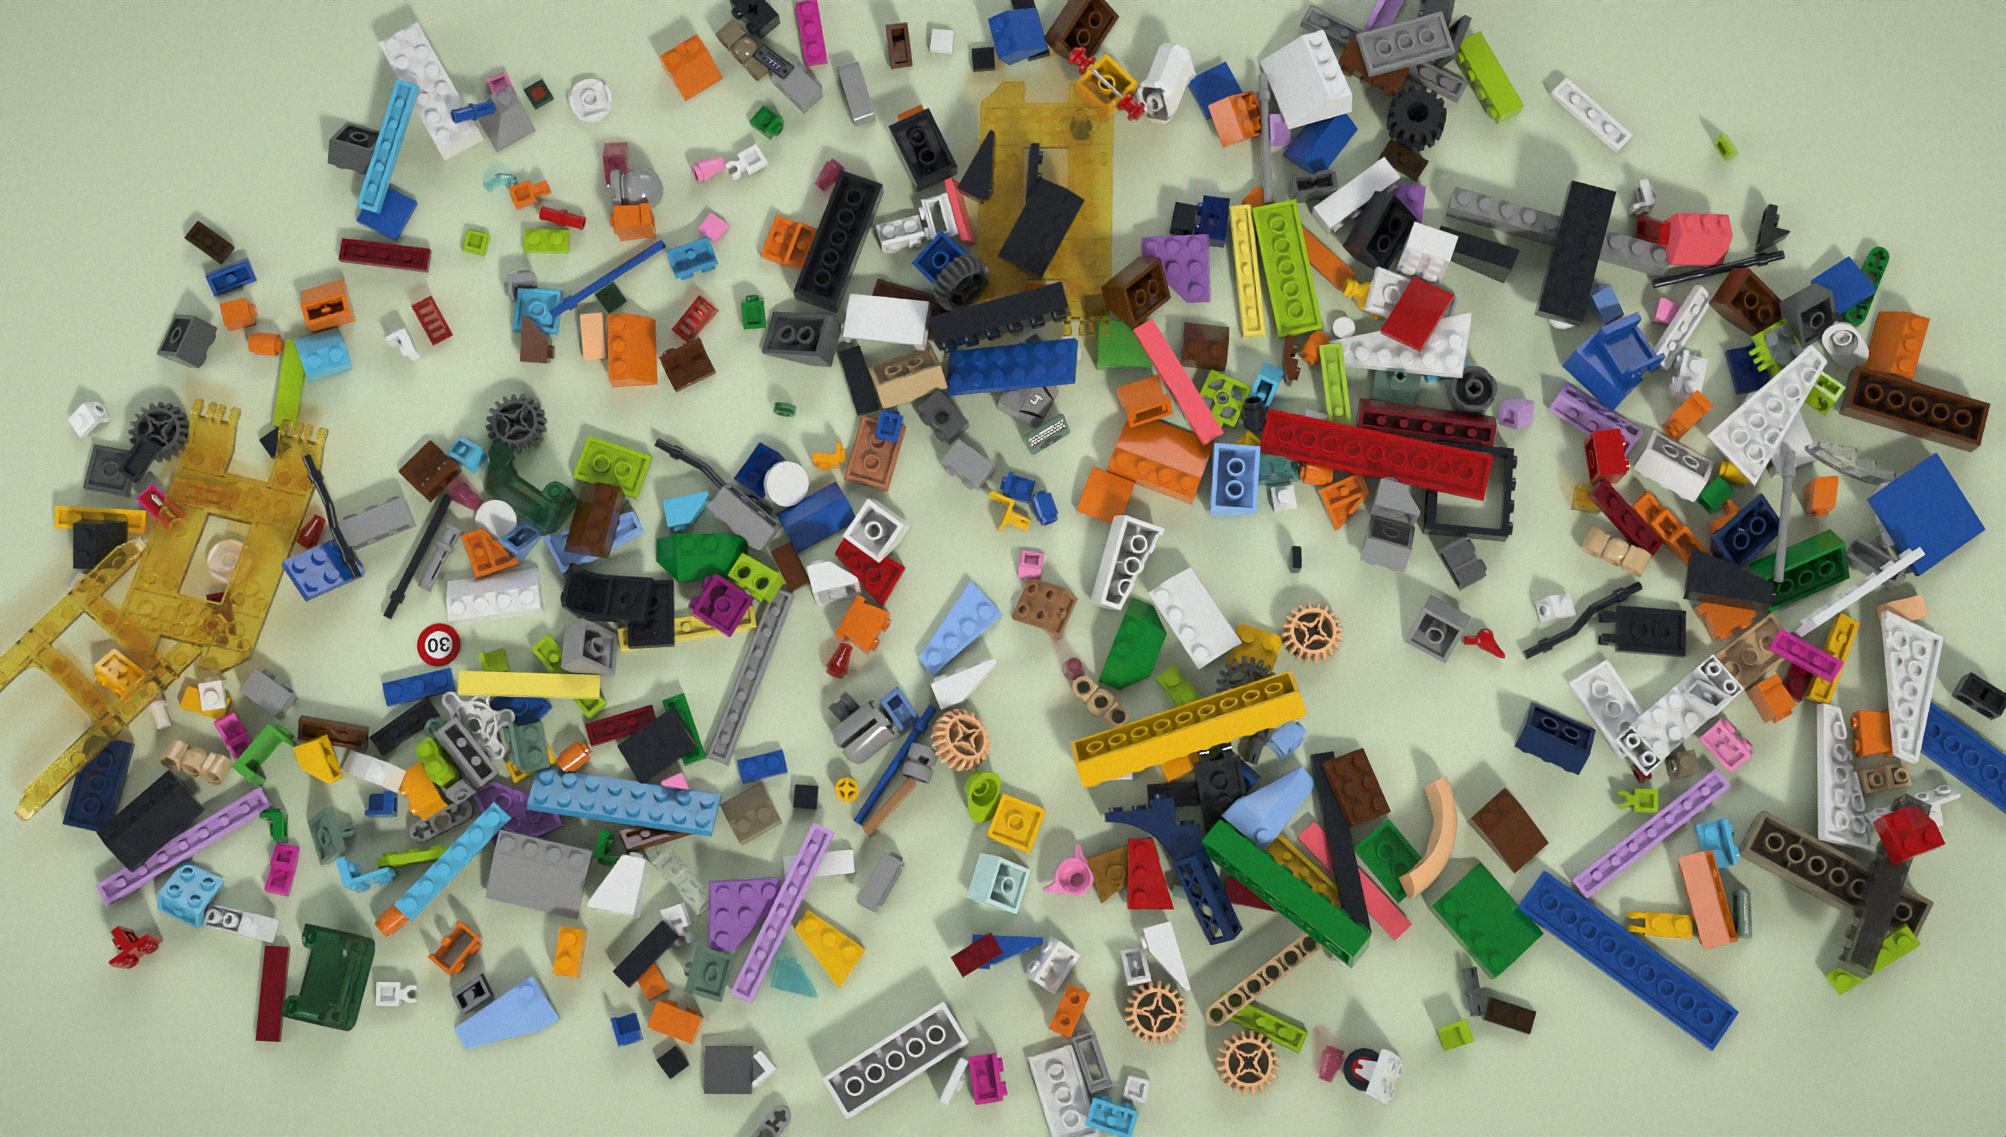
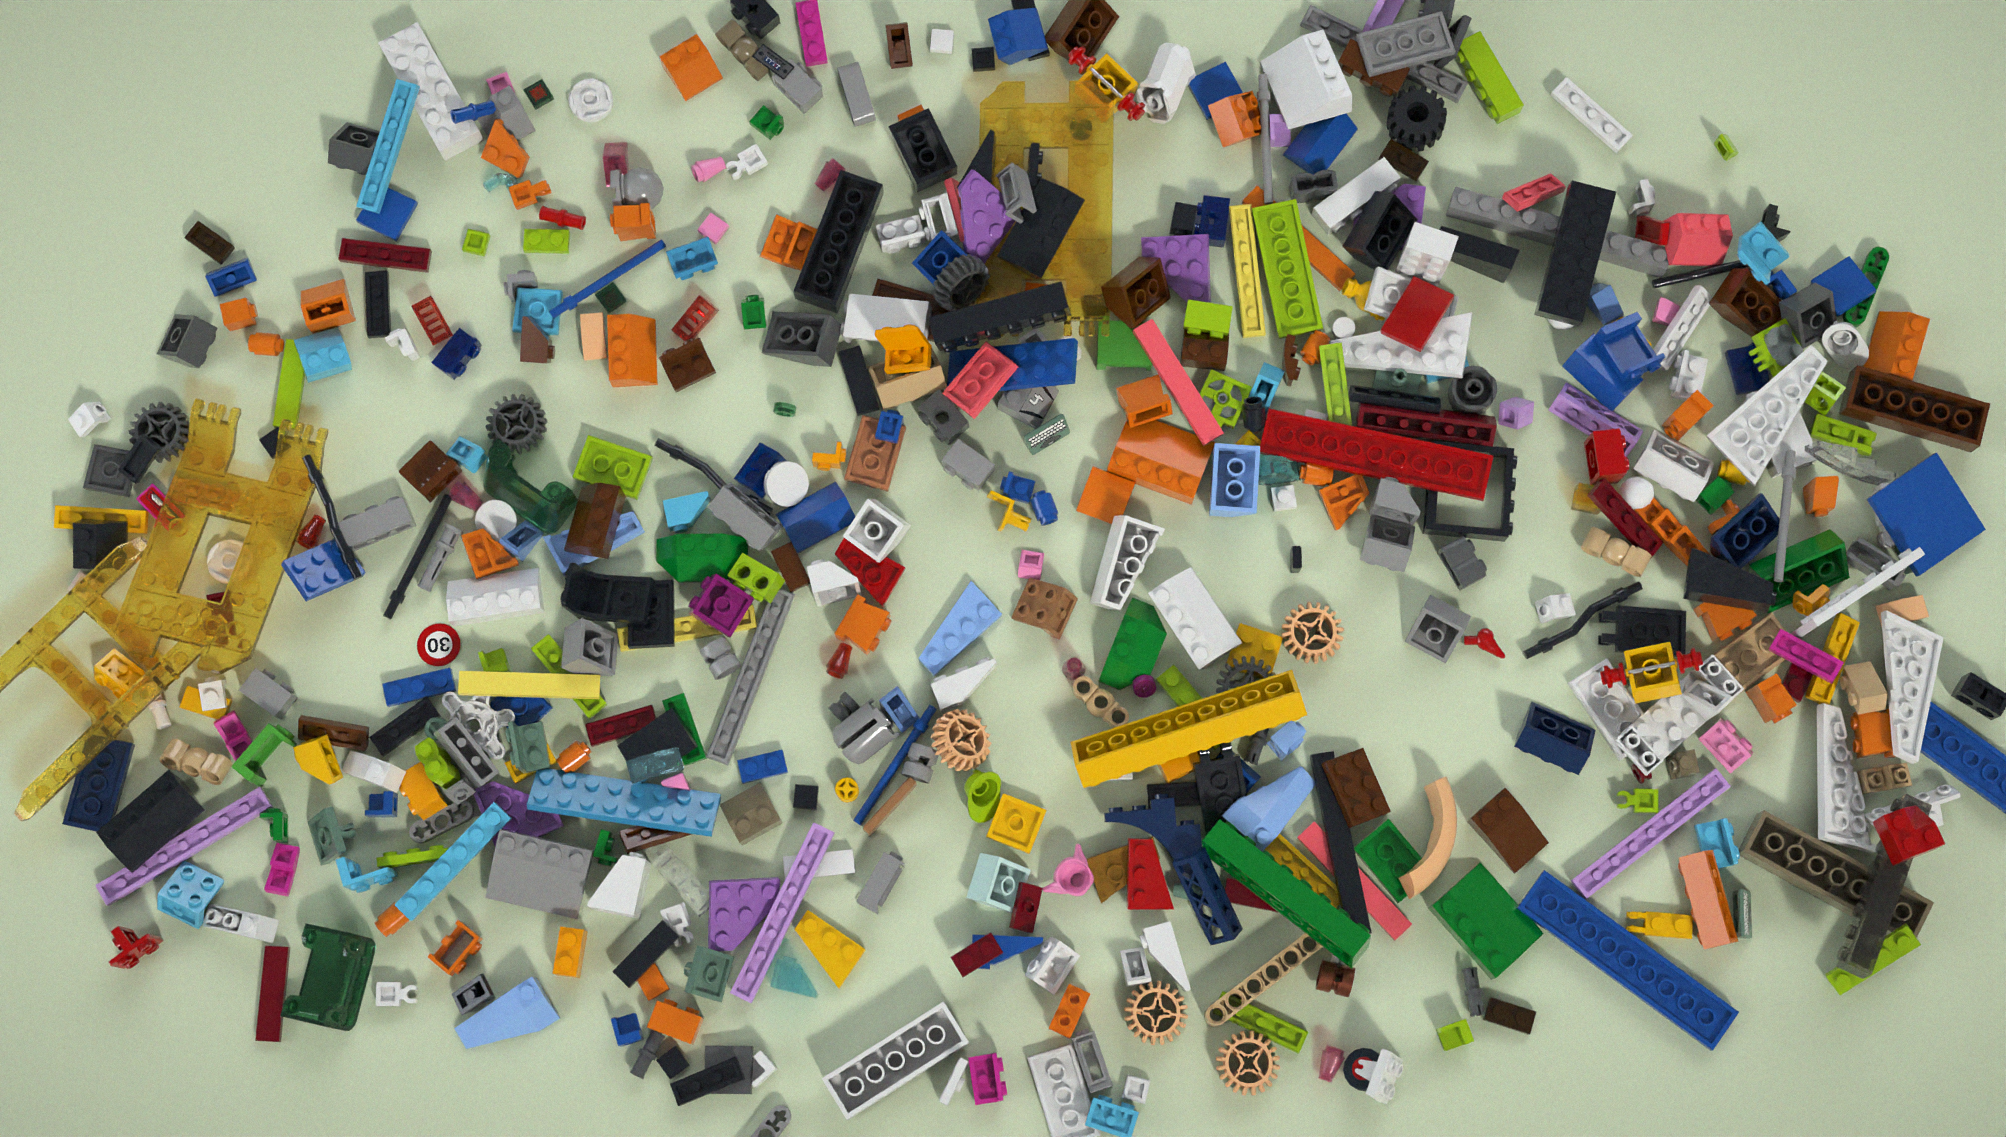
none -> black tile [365,270,391,339]
none -> clear blue bracket [431,328,482,380]
none -> orange wing [481,119,530,178]
none -> clear light blue slope [626,747,684,784]
none -> dark grey pin [630,1030,665,1079]
none -> black tile [670,1057,745,1106]
none -> light grey wheel [699,637,741,680]
none -> light orange bracket [875,324,932,374]
none -> coral tile [942,341,1018,419]
none -> medium lavender plate [958,169,1022,263]
none -> light grey window [996,162,1037,224]
none -> dark red plate [1009,882,1043,934]
none -> magenta tile [1132,675,1156,698]
none -> lime slope [1183,299,1233,339]
none -> copper wheel [1316,960,1355,997]
none -> black tile [1349,385,1441,414]
none -> coral tile [1502,173,1566,212]
none -> yellow brick [1600,642,1703,703]
none -> white hair [1619,477,1654,510]
none -> medium azure bracket [1737,221,1790,285]
none -> blue bracket [1767,269,1797,300]
none -> light orange bracket [1792,584,1830,616]
none -> lime plate [1810,414,1877,456]
none -> tan brick [1839,661,1888,715]

